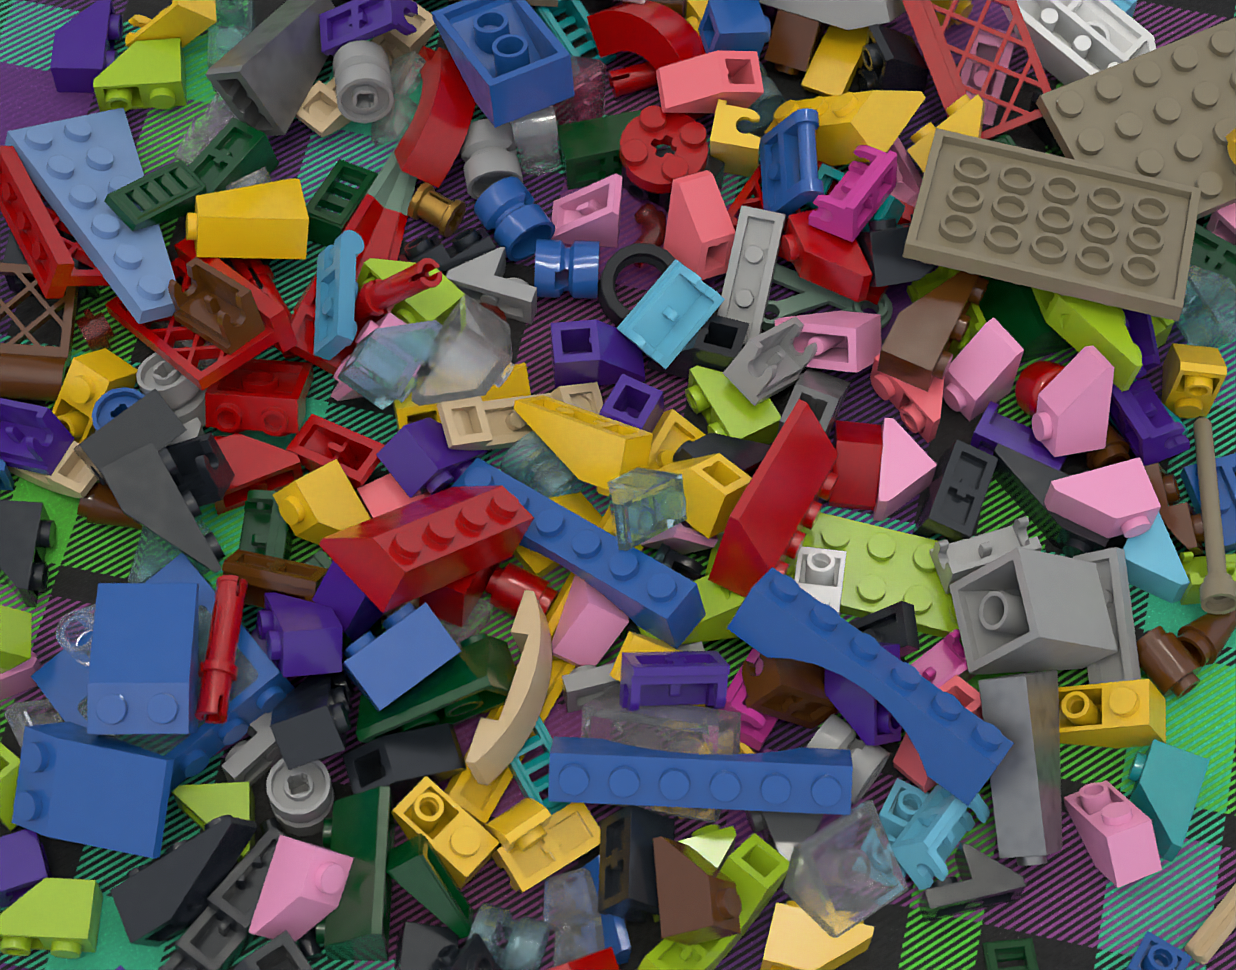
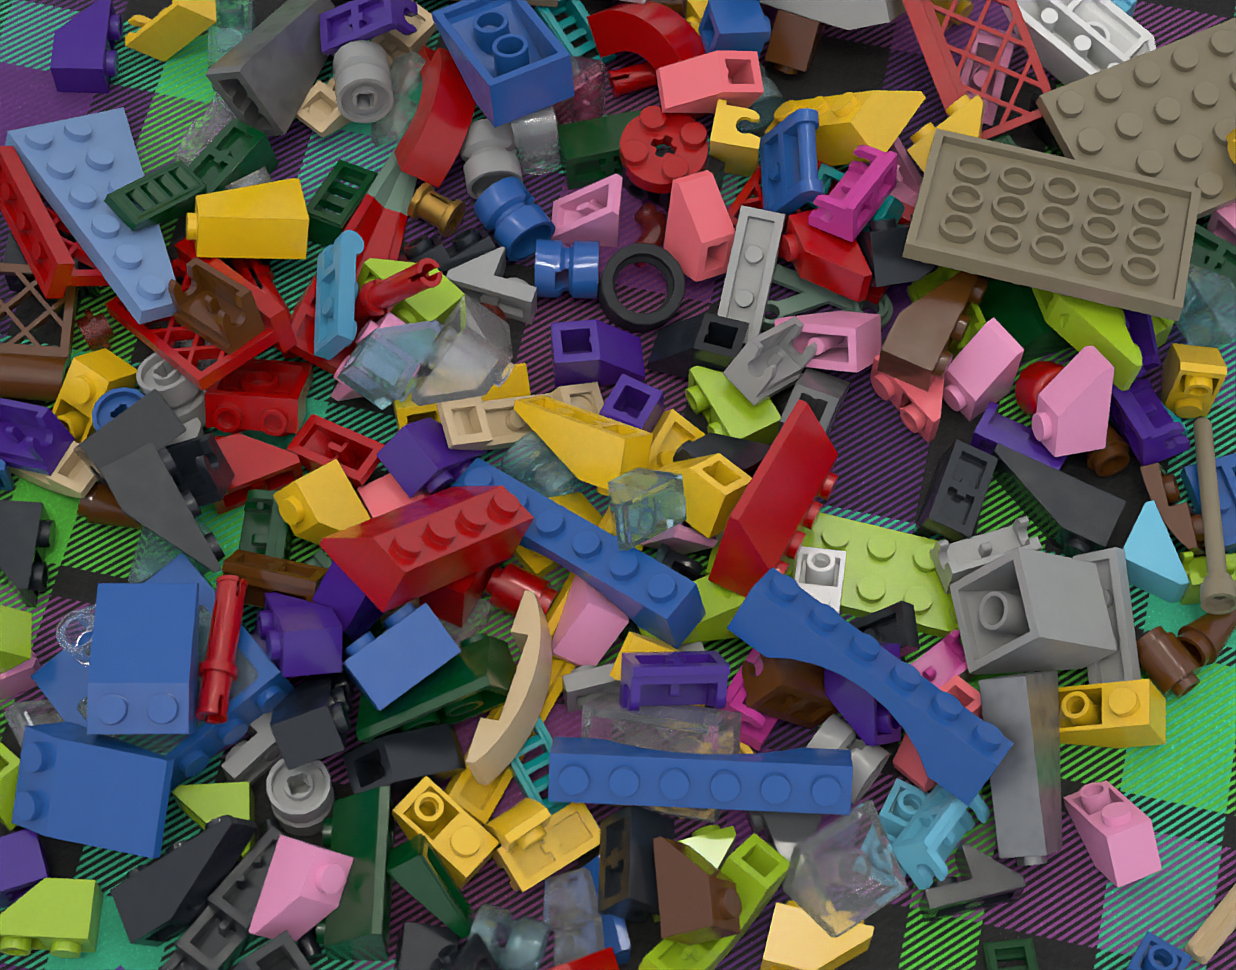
lime slope [93,38,187,112] -> none
medium azure hinge [617,259,725,369] -> none
yellow slope [801,25,869,97] -> none
red slope [828,420,883,511] -> none
black slope [858,24,929,95] -> none
bright pink slope [873,418,937,521] -> none
bright pink slope [1044,457,1161,538] -> none
teal slope [1127,739,1210,862] -> none

